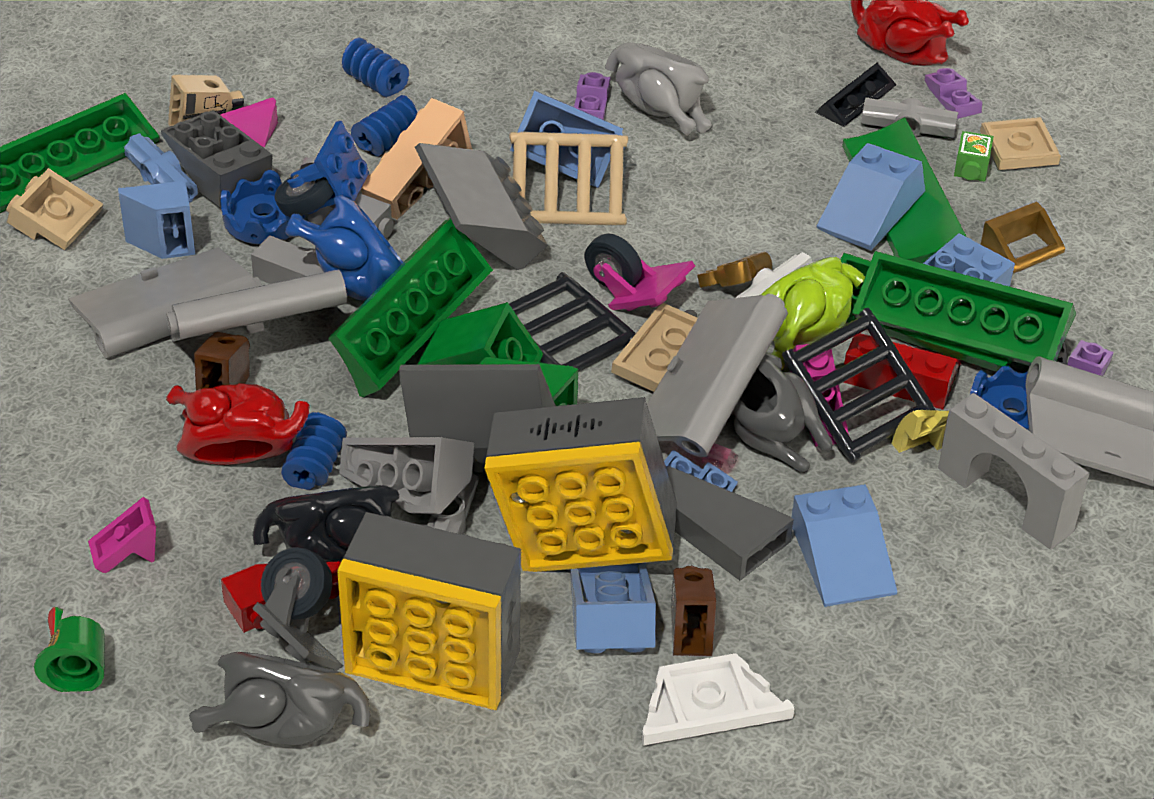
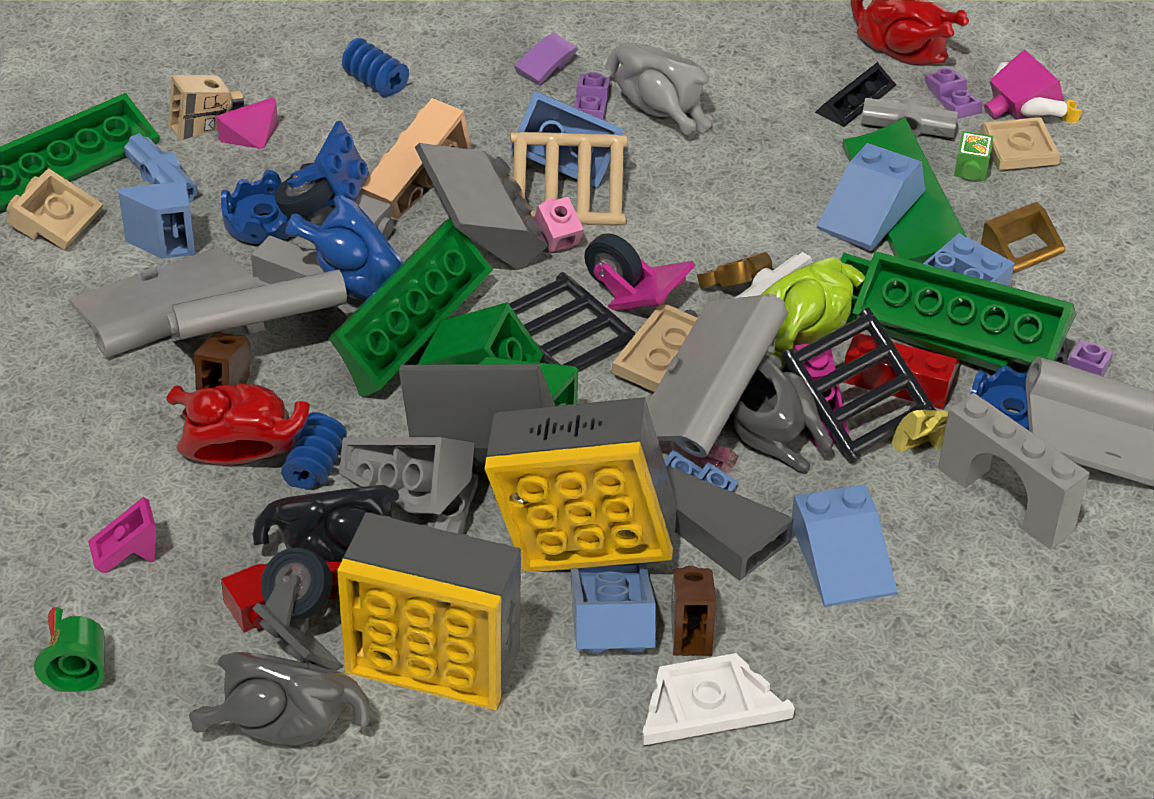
dark grey slope [161,110,272,208] -> none
blue piece [351,95,417,157] -> none
none -> medium lavender slope [515,32,578,86]
none -> bright pink brick [534,197,584,253]
none -> dark pink torso [984,49,1082,123]

